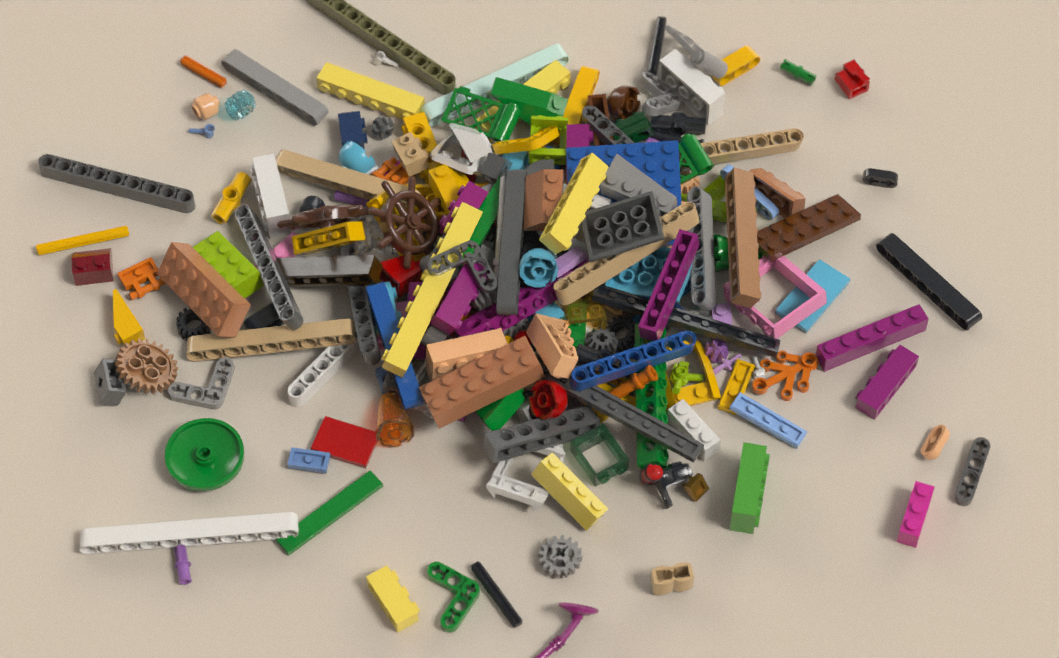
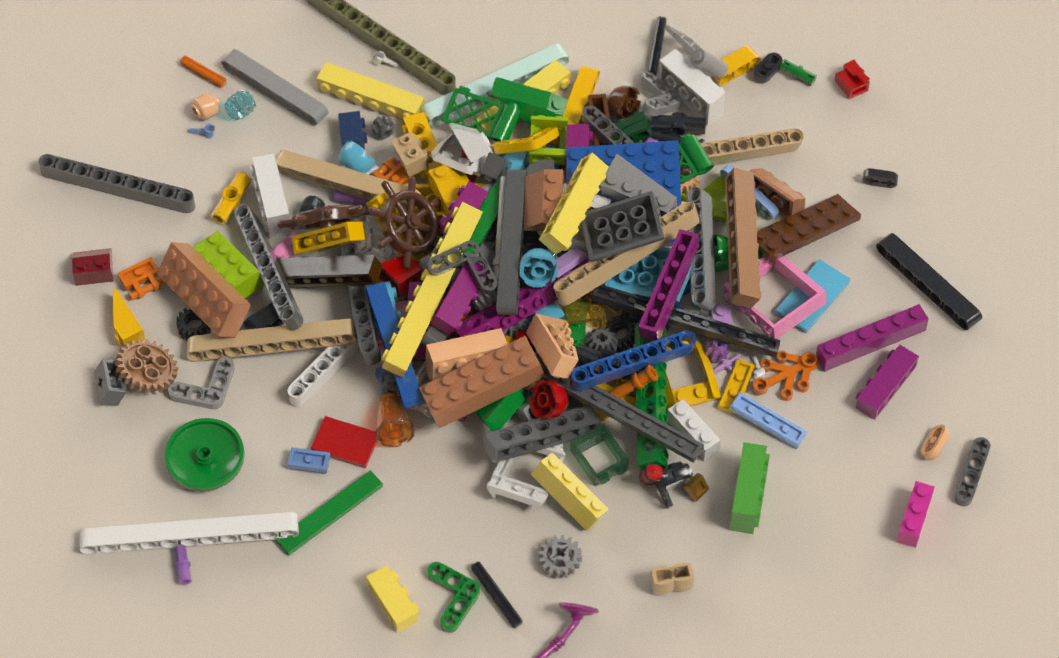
yellow axle [36,225,129,255] -> none
lime piece [670,361,703,394] -> none
none -> black plate [754,52,783,83]

